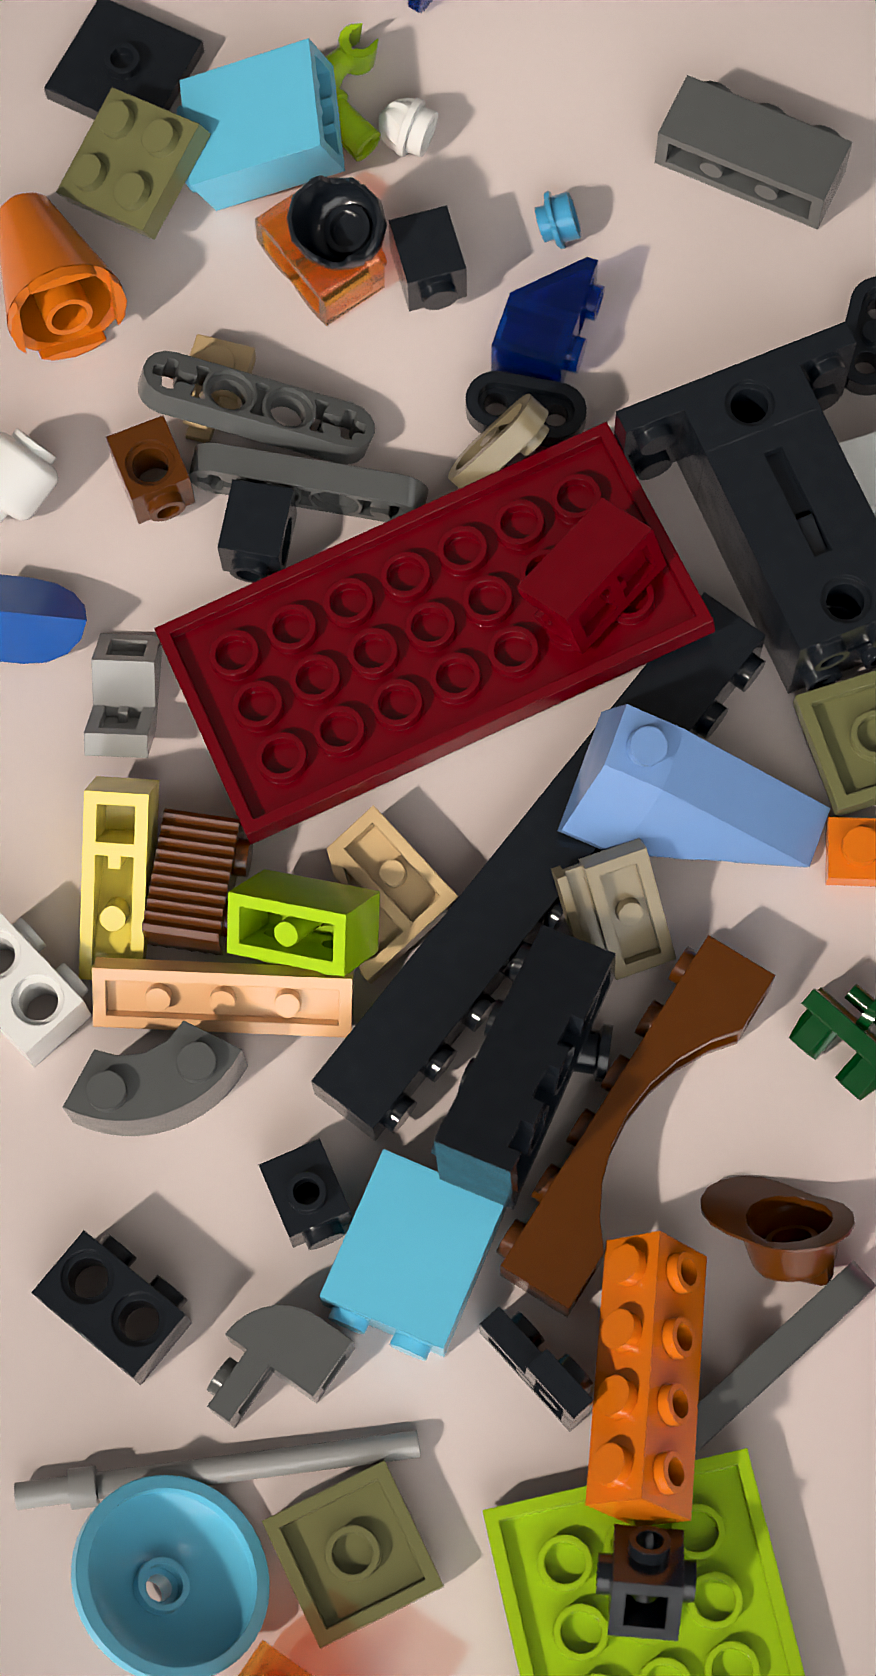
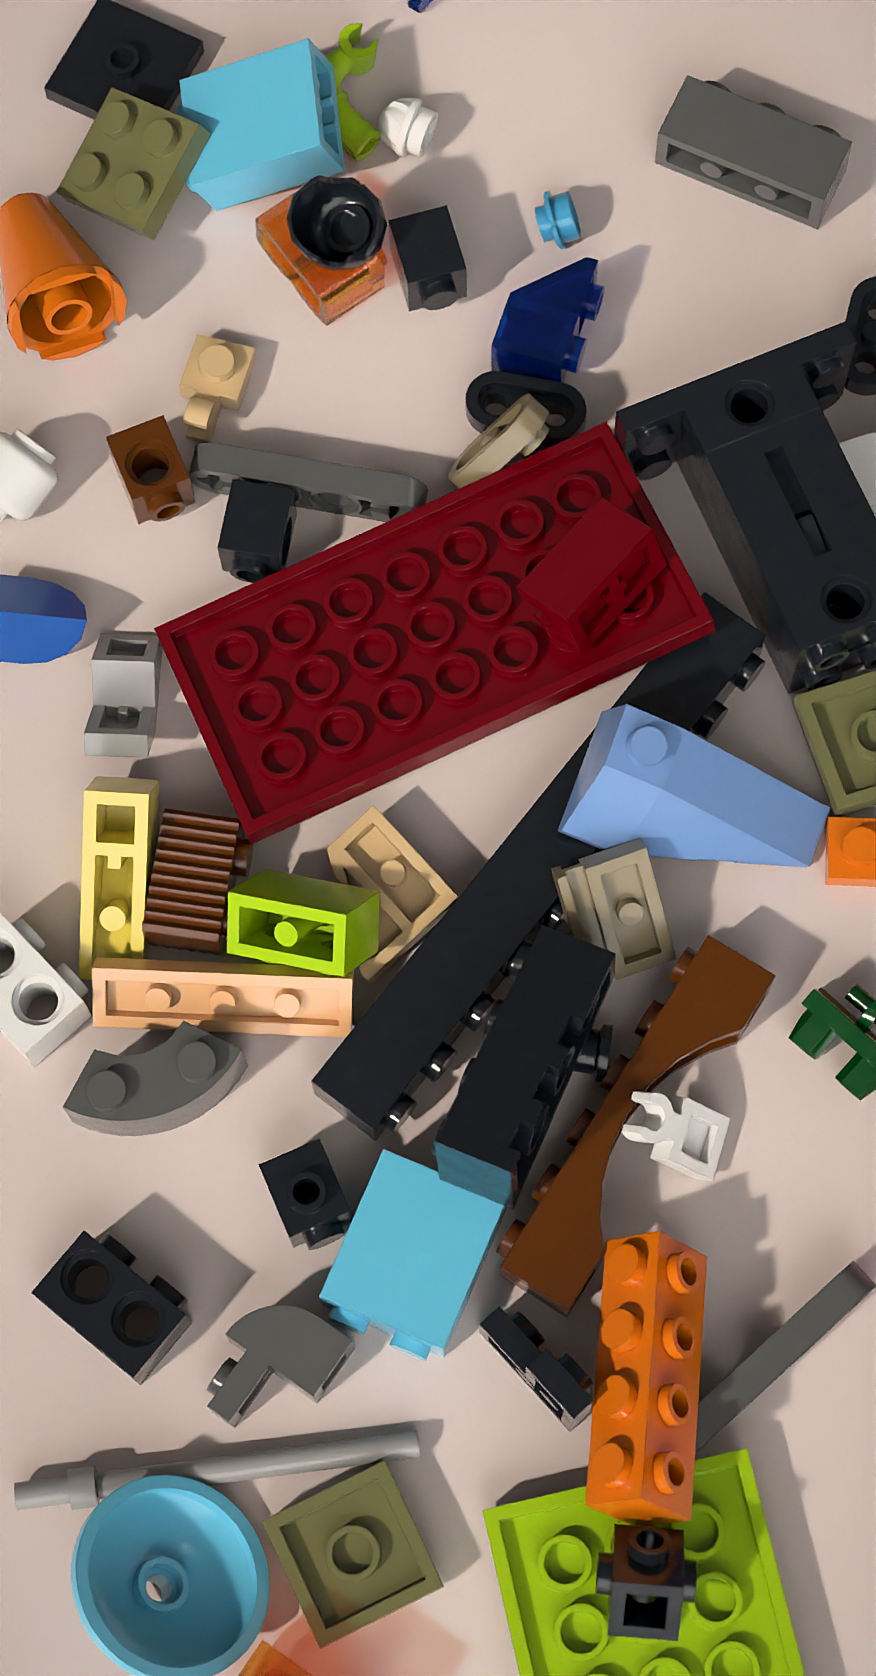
dark grey beam [138,351,375,465] -> none
reddish brown piece [700,1176,855,1286] -> none
none -> white plate [622,1091,730,1181]

